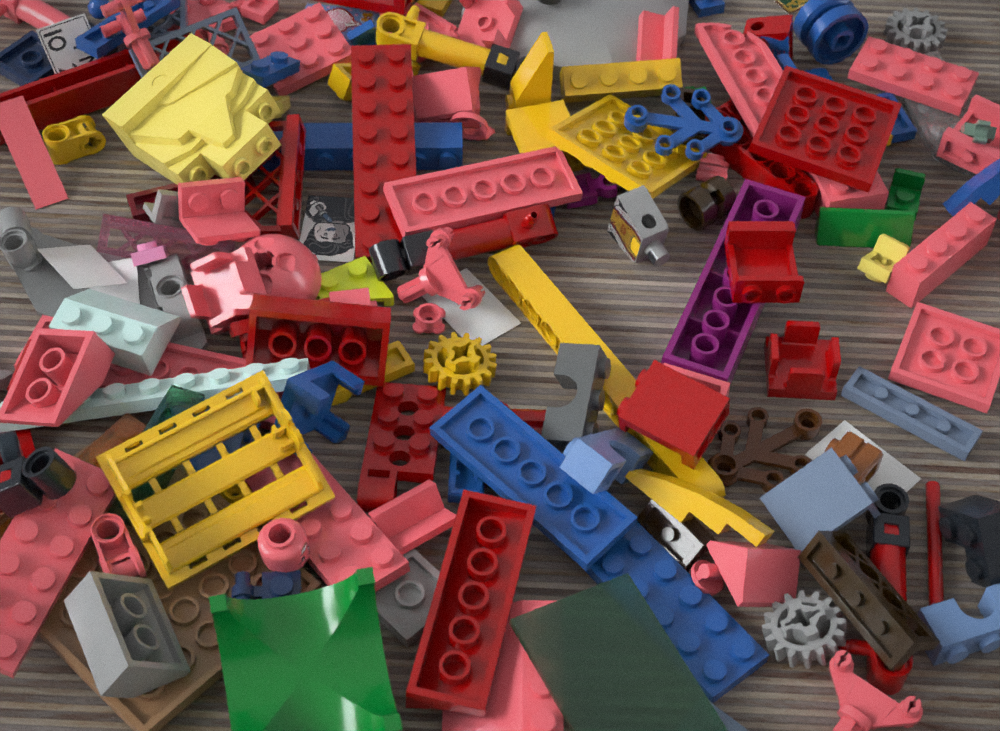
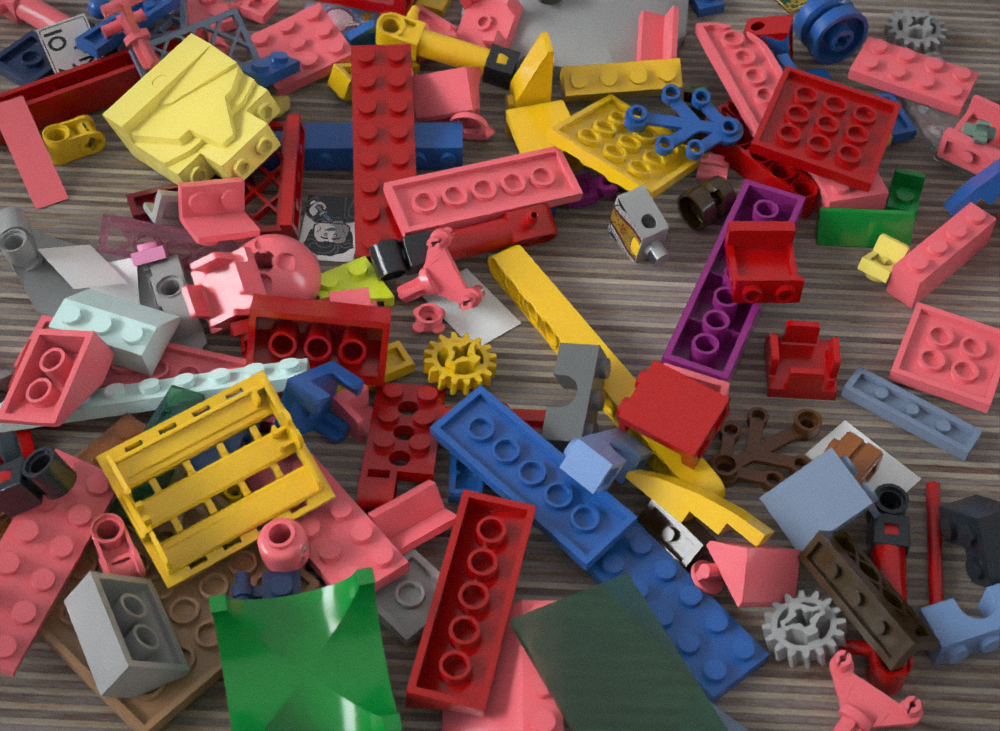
none -> coral panel [332,384,373,443]

